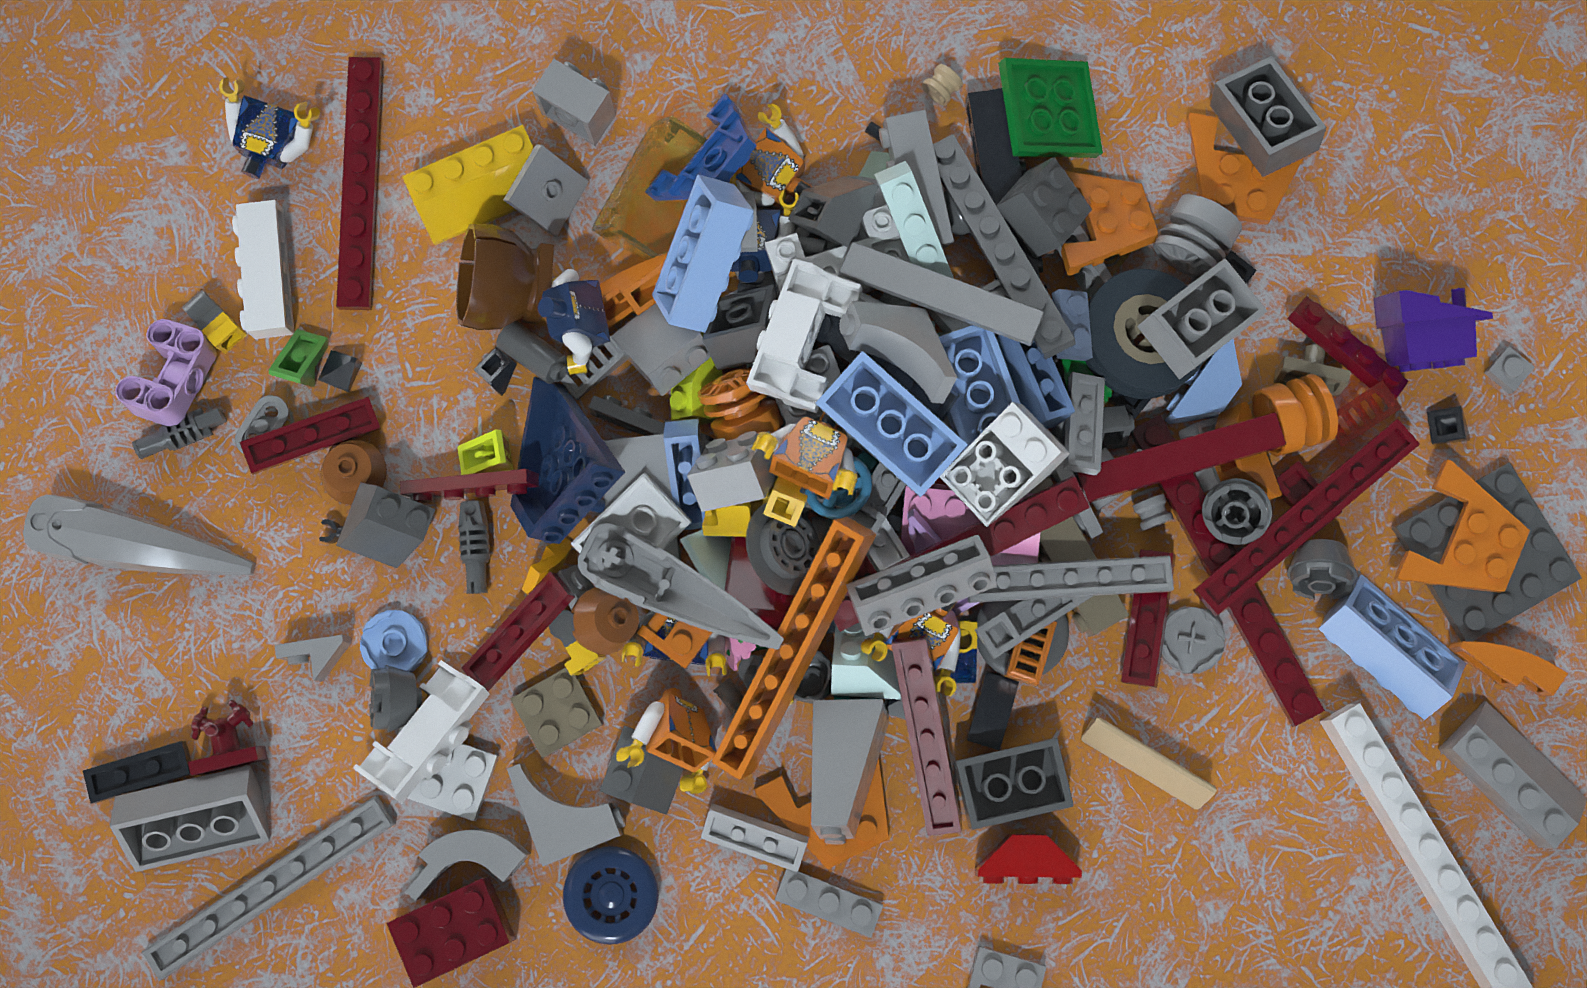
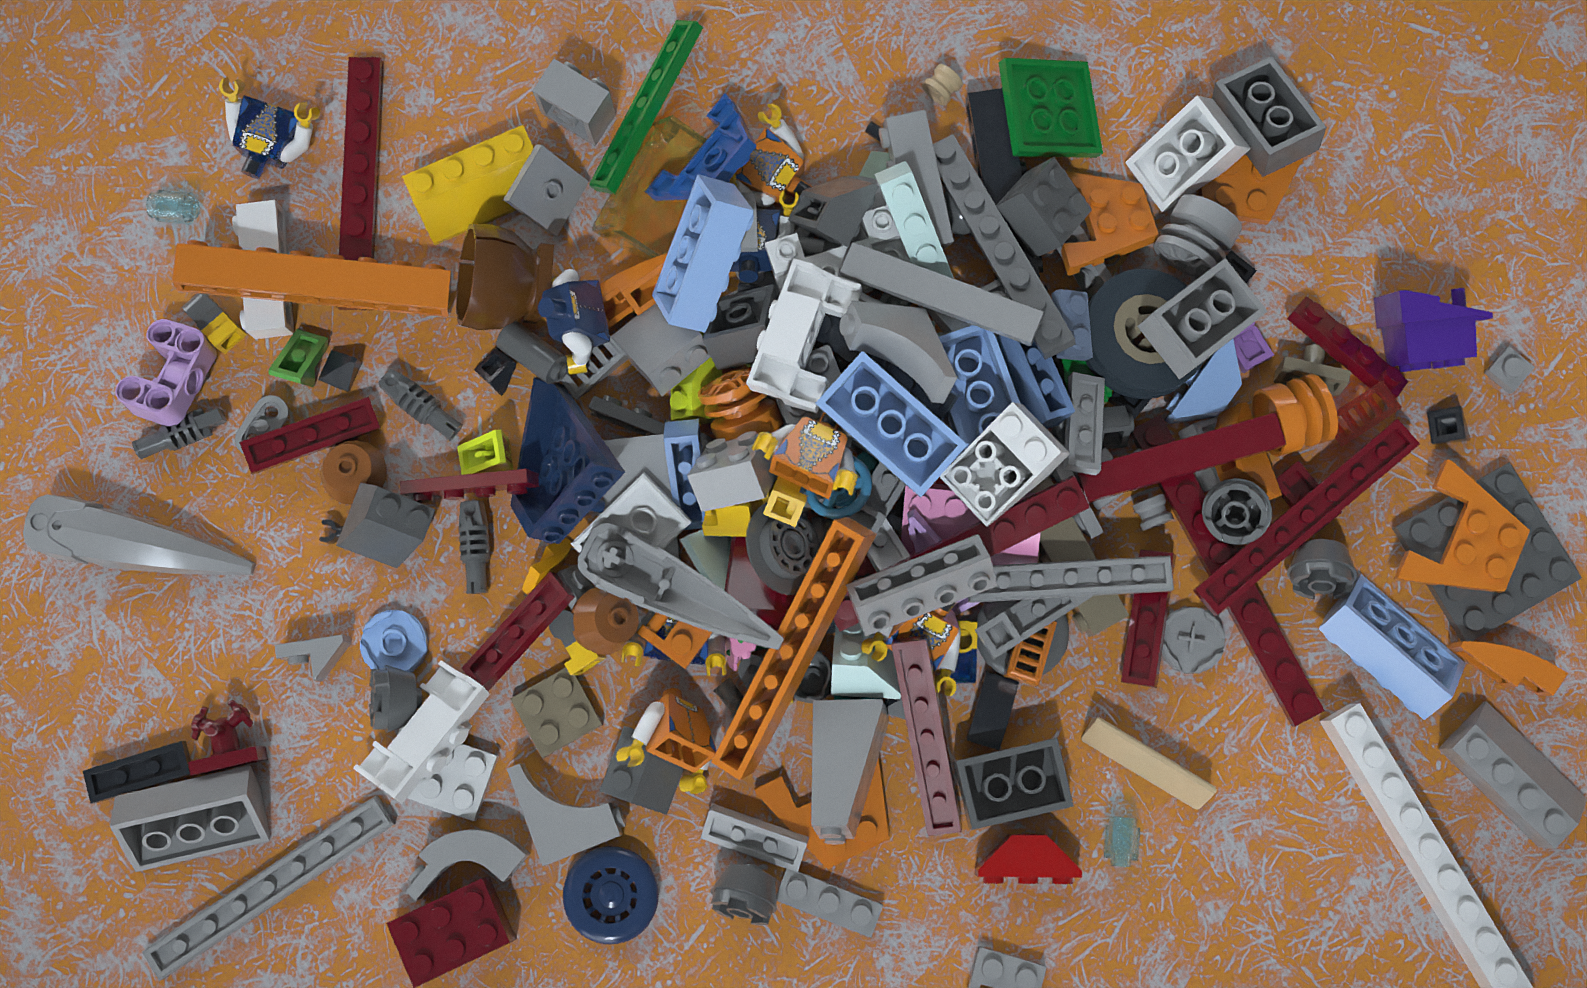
none -> clear light blue brick [146,189,200,225]
none -> orange brick [172,240,452,317]
none -> dark grey hinge [379,369,463,441]
none -> green tile [589,20,704,194]
none -> dark grey cone [710,864,777,925]
none -> clear light blue brick [1104,816,1140,867]
none -> white slope [1125,95,1251,212]
none -> medium lavender slope [1233,322,1274,374]

